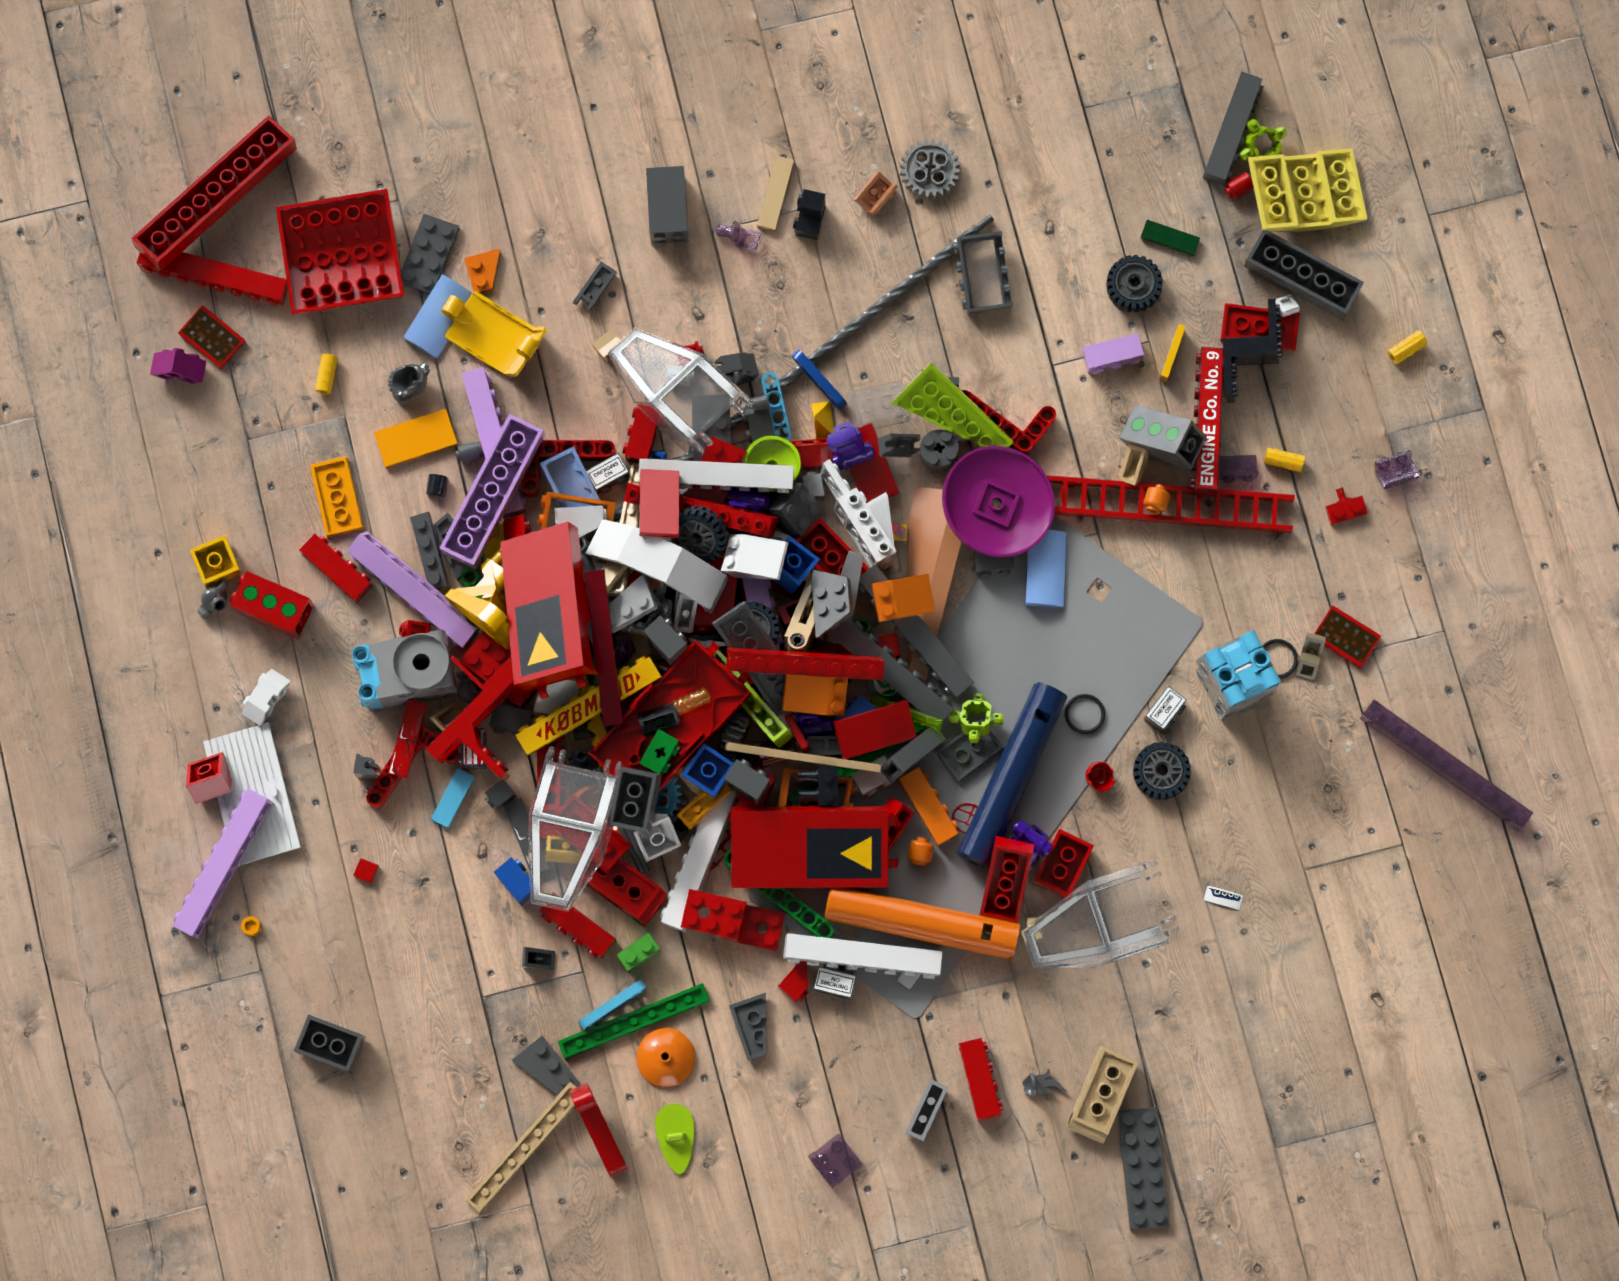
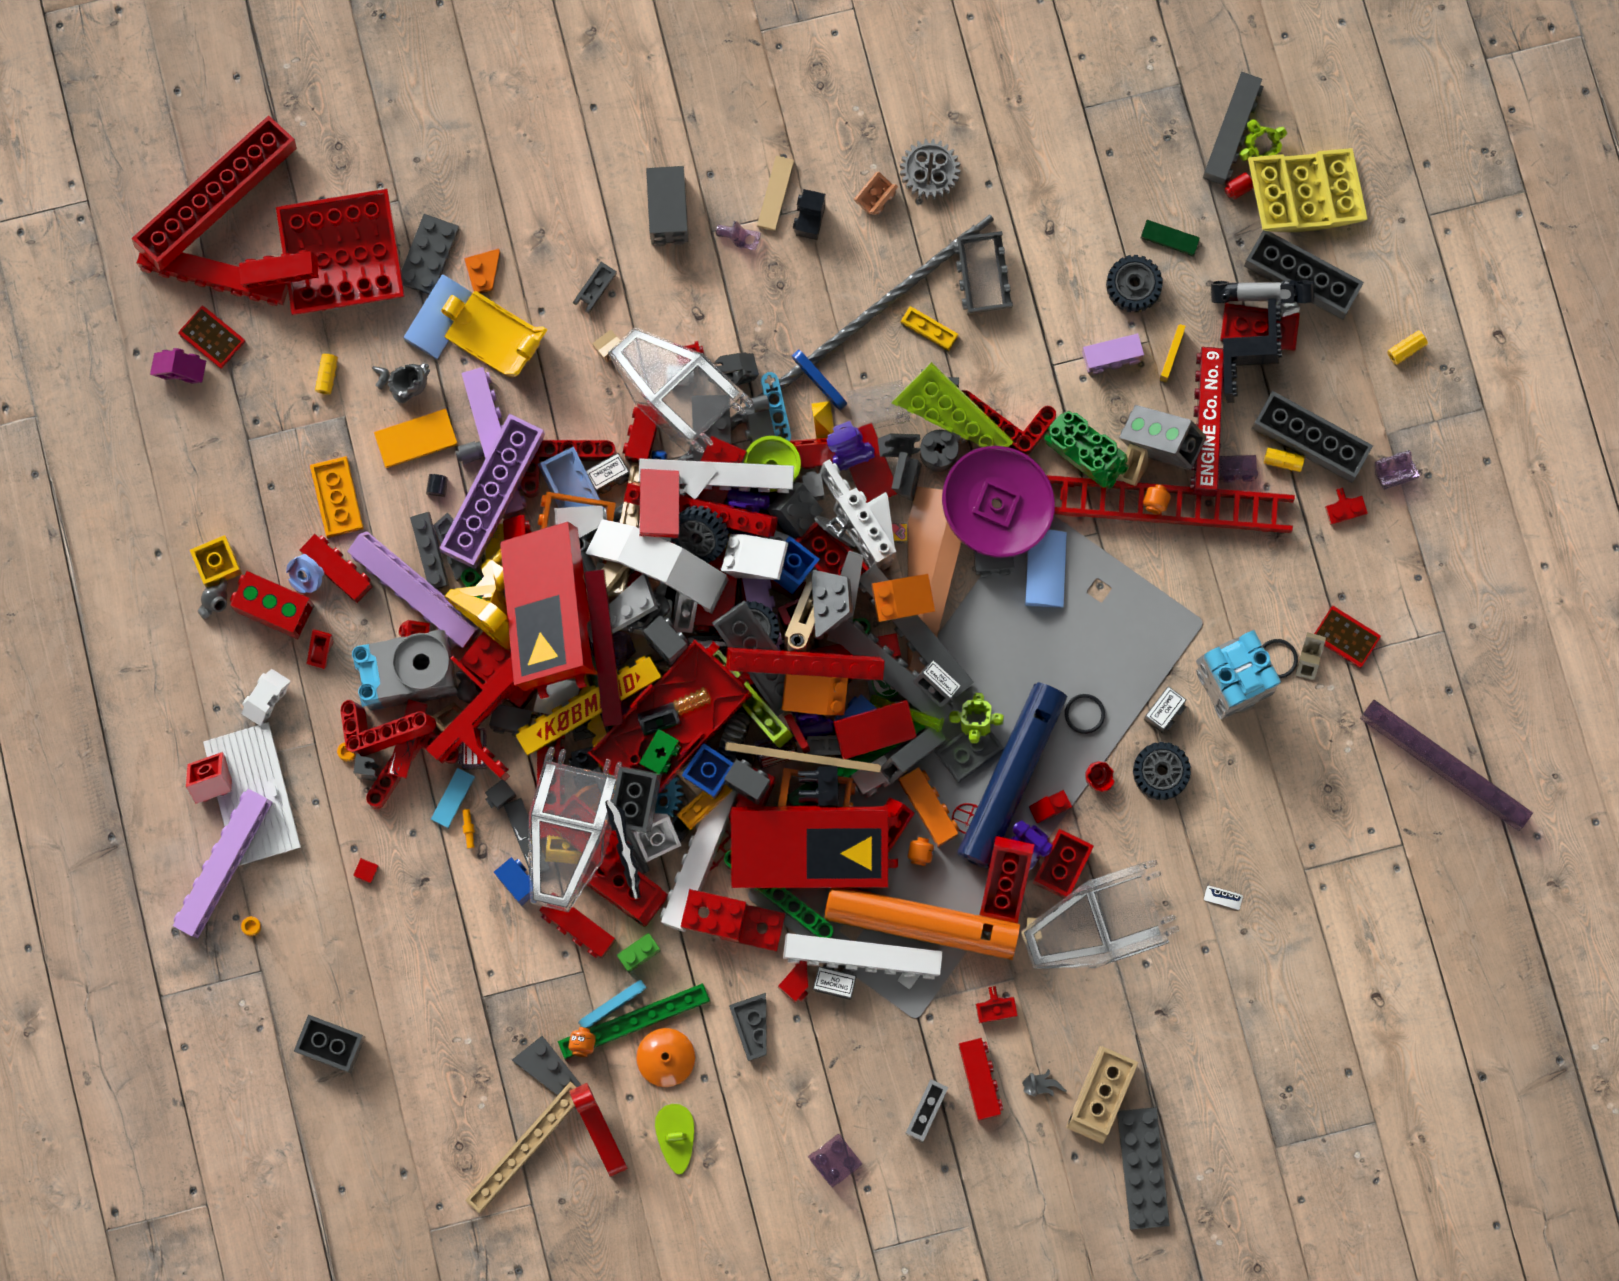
dark grey slope [522,947,555,971] -> none
none -> red brick [239,250,319,289]
none -> light blue plate [286,554,324,593]
none -> red slope [306,629,334,669]
none -> light orange tile [337,742,356,762]
none -> red beam [340,700,436,757]
none -> dark grey animal [372,366,390,389]
none -> light orange bar [462,809,475,849]
none -> orange head [568,1027,596,1057]
none -> black sword [605,800,641,899]
none -> white sticker [683,462,717,499]
none -> dark grey shield [814,515,856,549]
none -> dark grey slope [892,452,922,501]
none -> yellow tile [900,306,959,351]
none -> brick [913,660,961,708]
none -> red plate [975,986,1018,1024]
none -> red slope [1029,790,1072,824]
none -> green brick [1044,411,1129,488]
none -> piece [1211,280,1314,303]
none -> dark grey brick [1252,391,1373,483]

